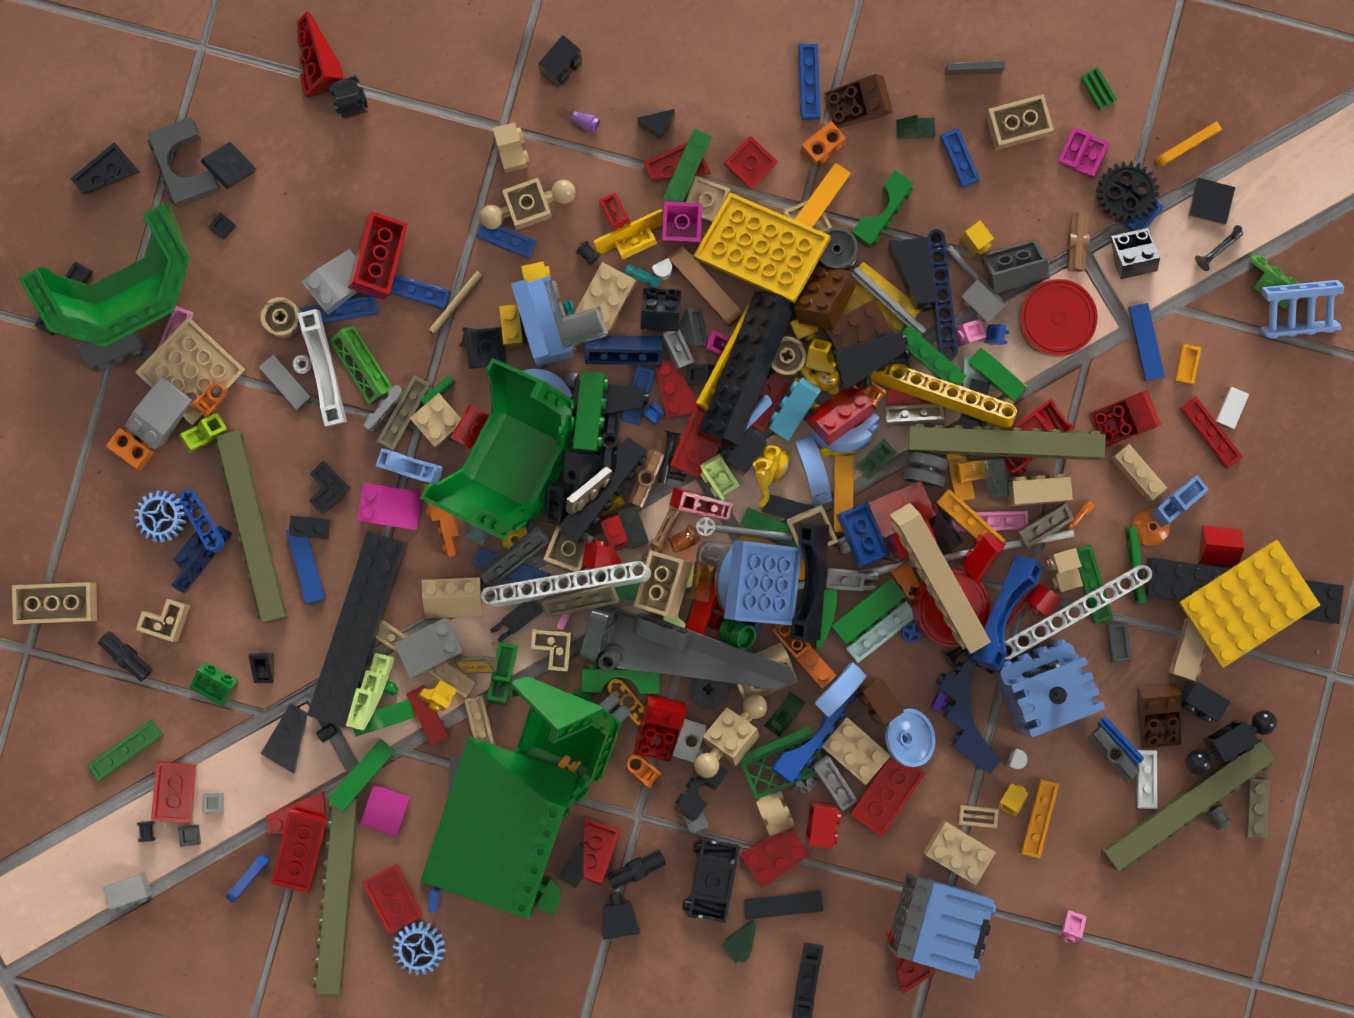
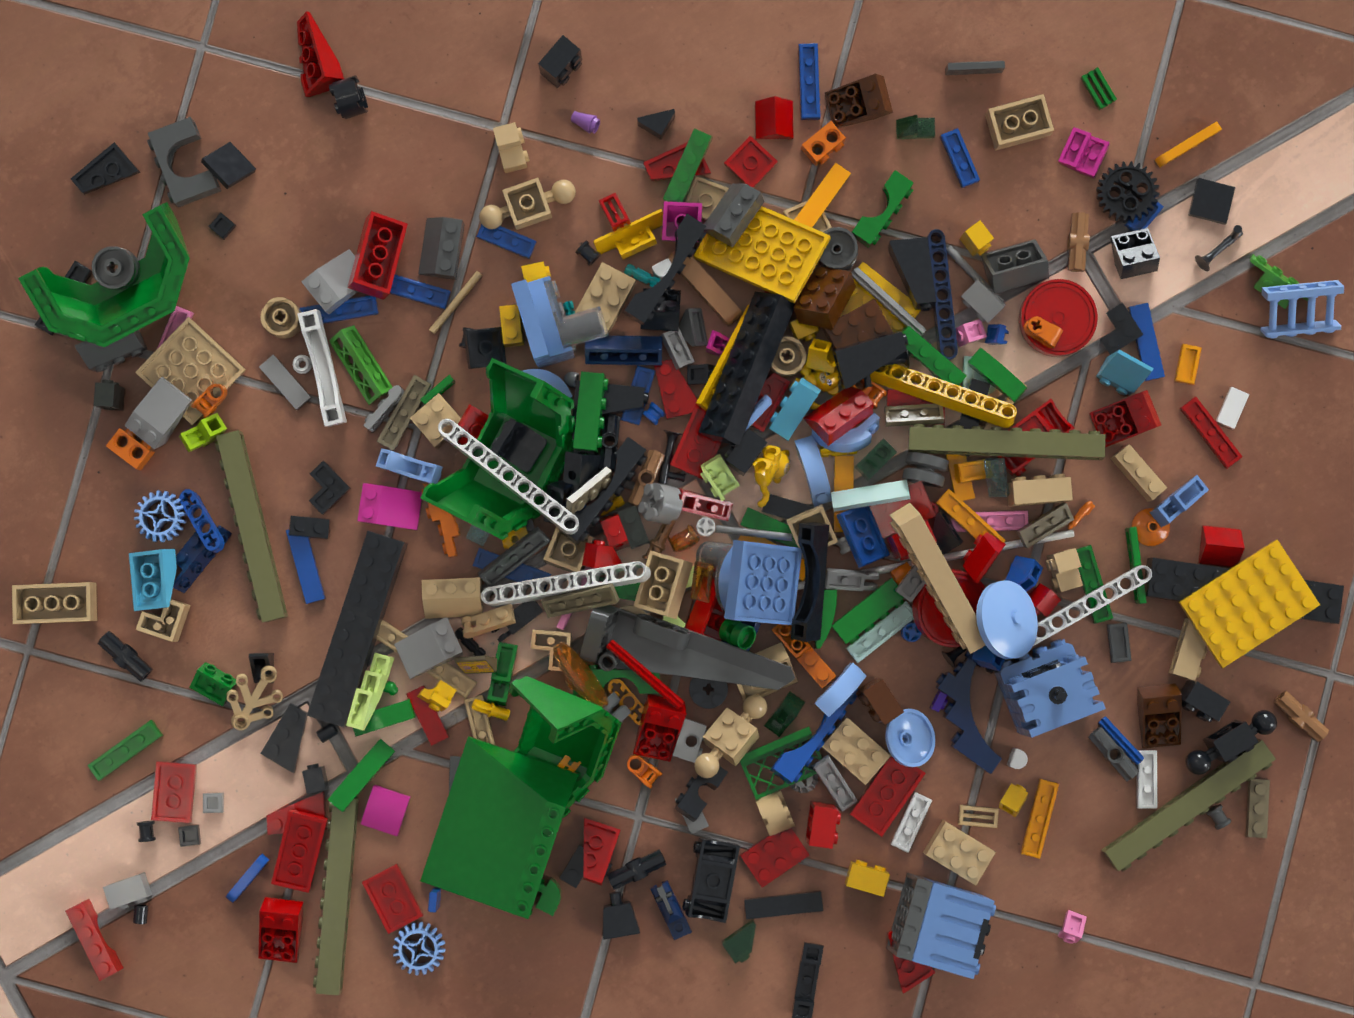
none -> red arch [65,899,123,981]
none -> dark grey wheel [92,246,140,290]
none -> pearl dark grey brick [93,380,125,411]
none -> medium azure slope [129,549,177,611]
none -> black hinge [133,904,148,924]
none -> tan plant [227,666,283,730]
none -> red slope [258,897,304,963]
none -> black brick [302,763,329,794]
none -> dark grey slope [418,217,465,280]
none -> white beam [438,419,579,535]
none -> black axle [454,627,486,656]
none -> tan plate [461,604,516,639]
none -> yellow axle [471,699,510,721]
none -> black bracket [491,418,548,472]
none -> clear orange dish [553,642,609,708]
none -> red axle [606,640,684,709]
none -> black arch [623,214,706,325]
none -> light grey brick [638,483,683,525]
none -> dark blue plate [650,880,692,940]
none -> dark grey slope [704,183,764,248]
none -> red slope [755,96,794,139]
none -> light aqua tile [831,480,910,512]
none -> yellow brick [845,859,890,897]
none -> white tile [890,791,932,853]
none -> light grey plate [895,565,925,602]
none -> light blue dish [976,580,1038,659]
none -> orange piece [1024,316,1063,348]
none -> medium azure slope [1096,350,1154,396]
none -> black plate [1100,302,1143,355]
none -> medium nougat piece [1274,691,1330,742]

